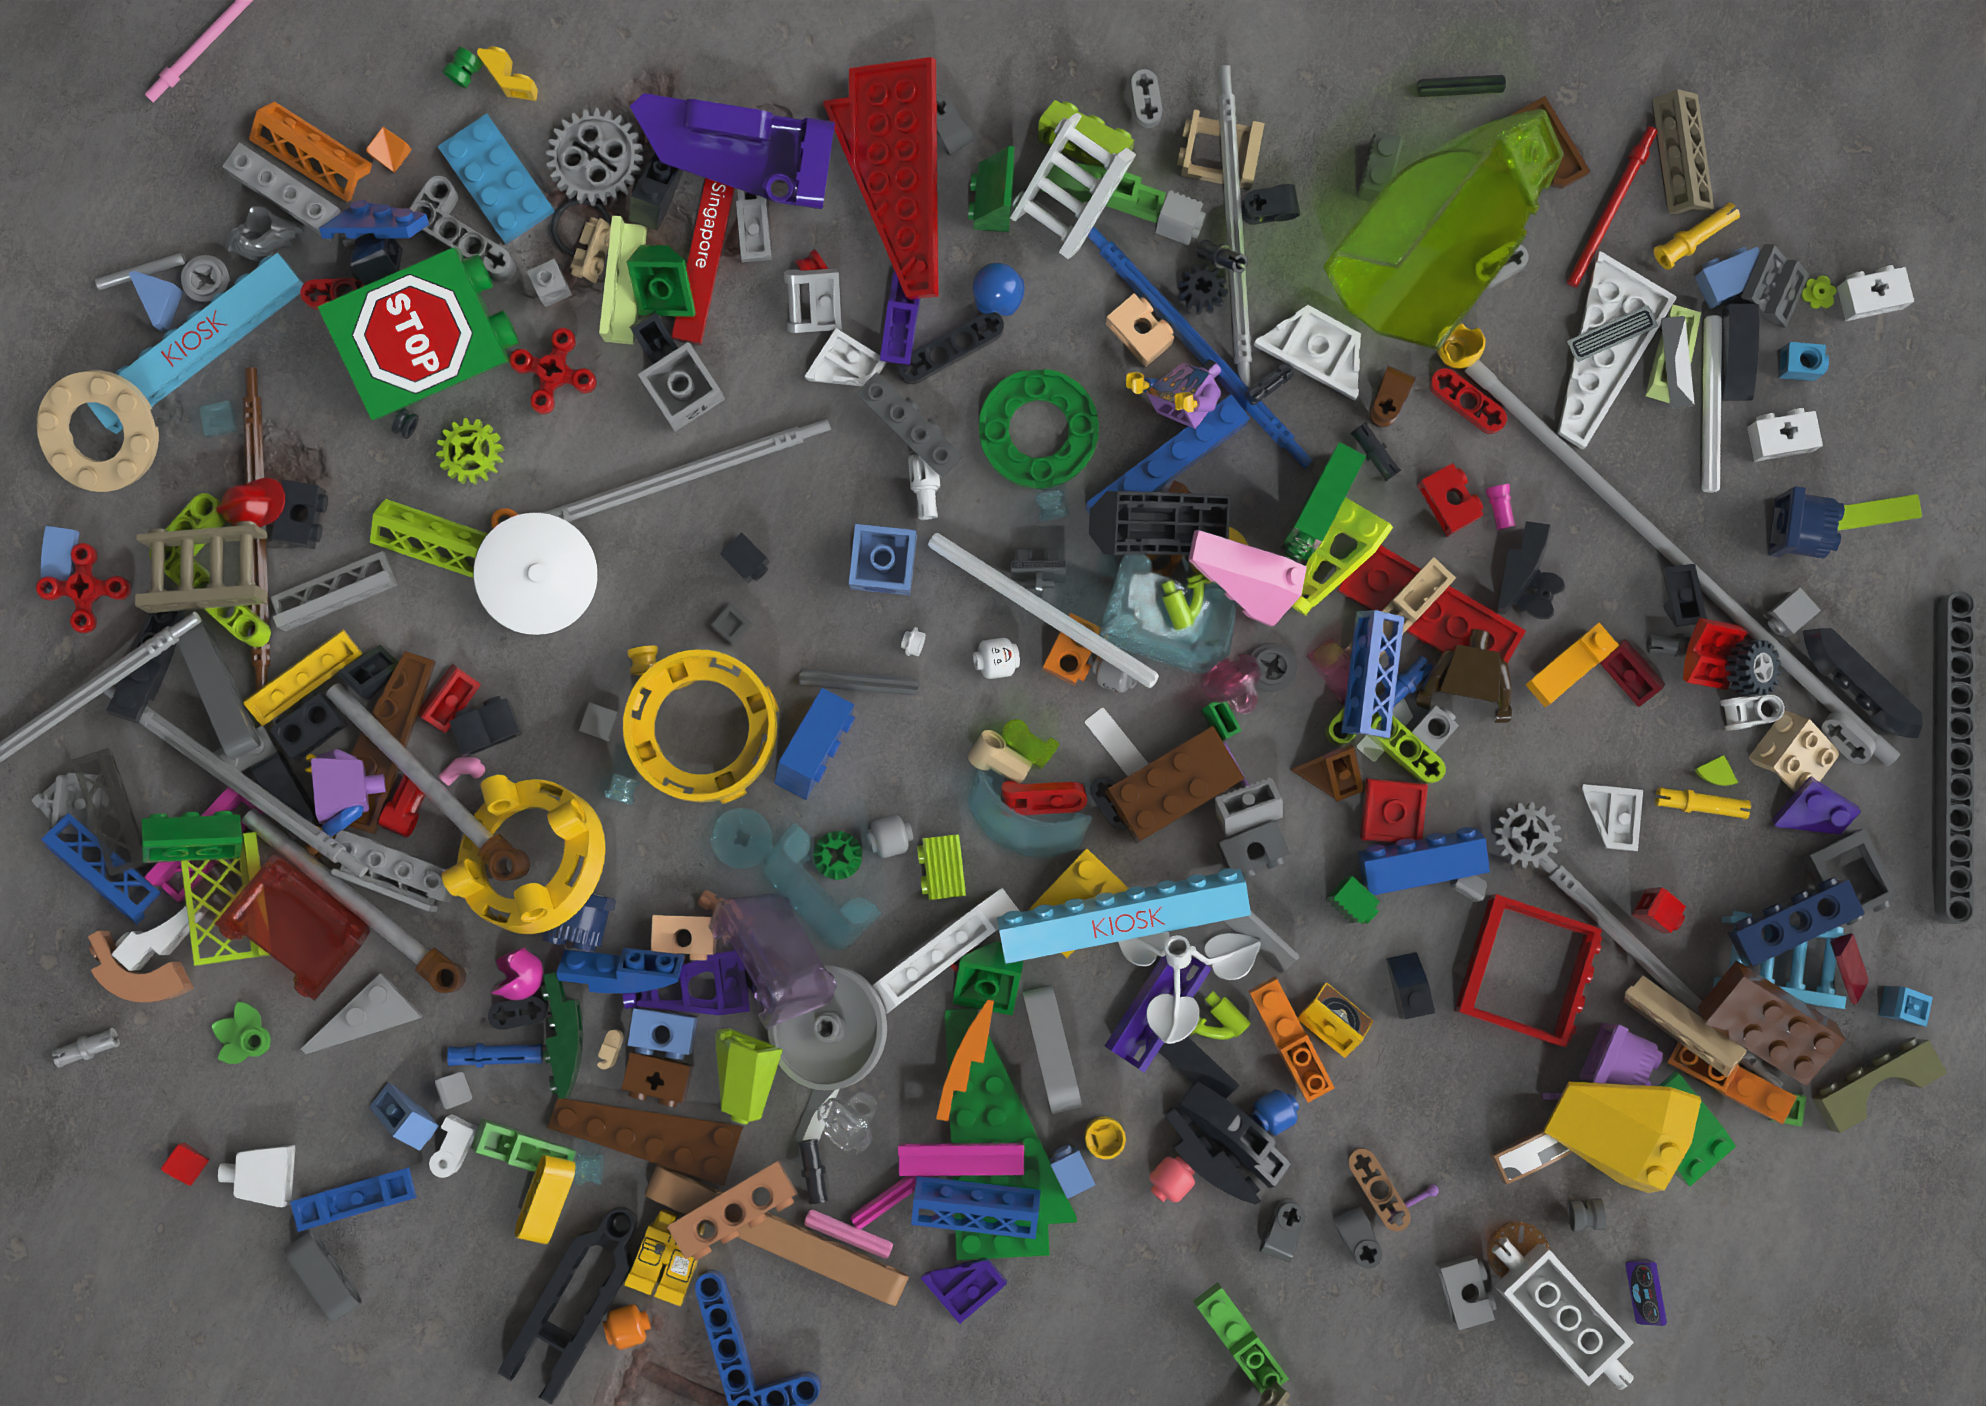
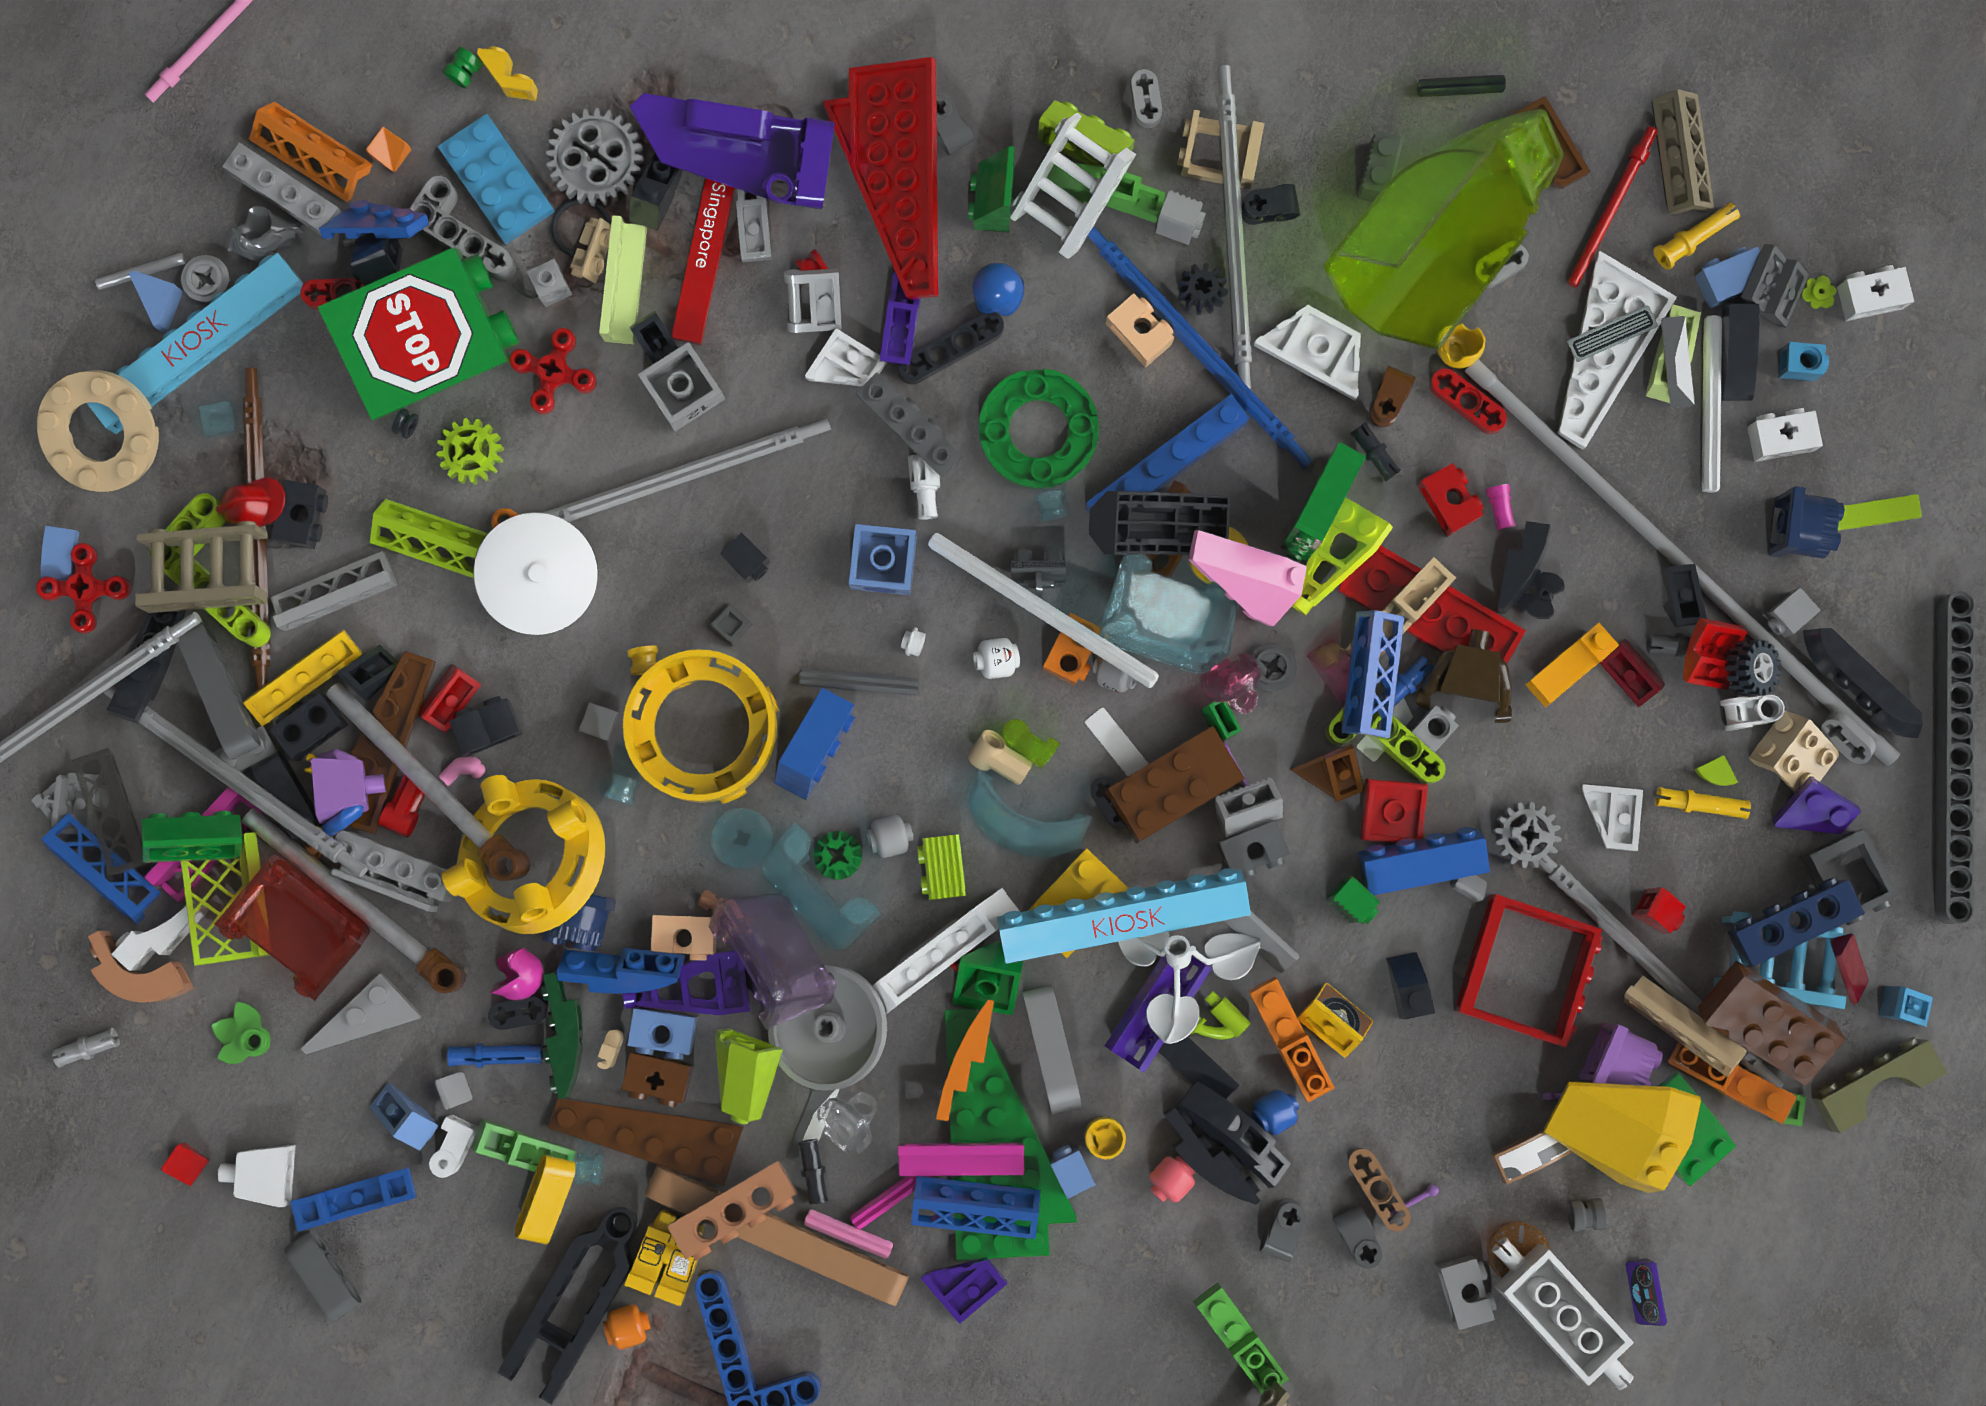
green slope [626,245,696,317] -> none
red plate [1001,781,1087,816] -> none
torso [1126,359,1221,429] -> none
lime plant [1161,572,1209,631] -> none
black pin [1196,239,1248,273] -> none
black axle [1244,363,1294,405] -> none

